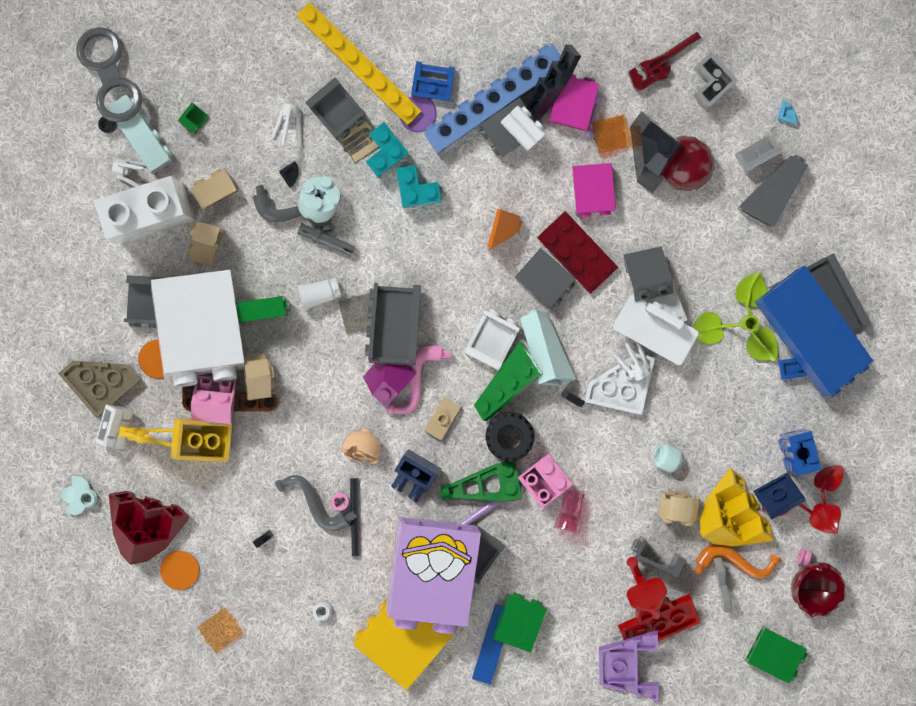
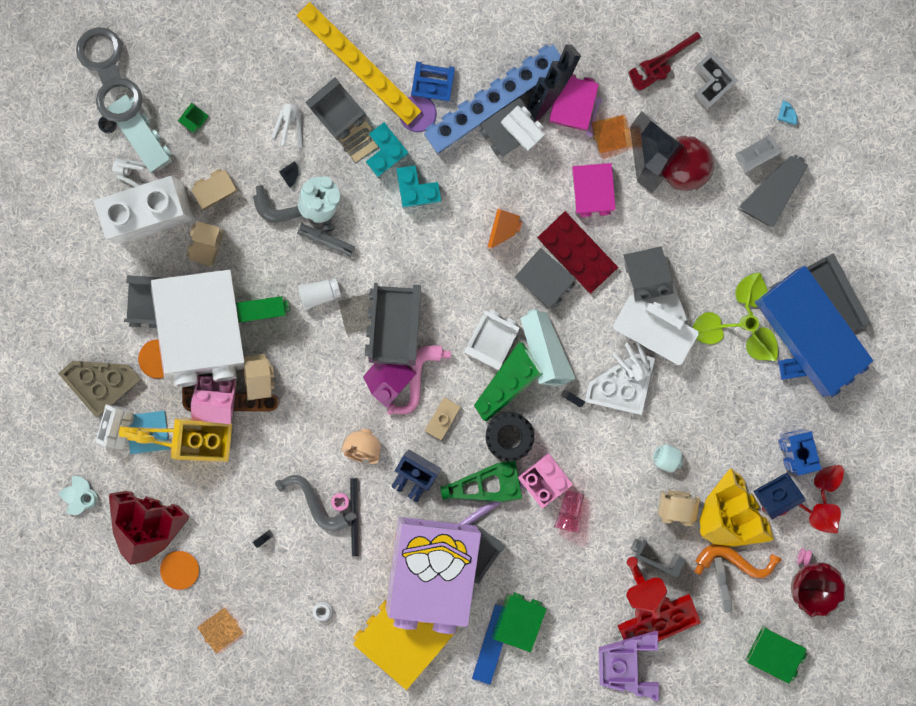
none -> medium azure piece [129,411,169,454]

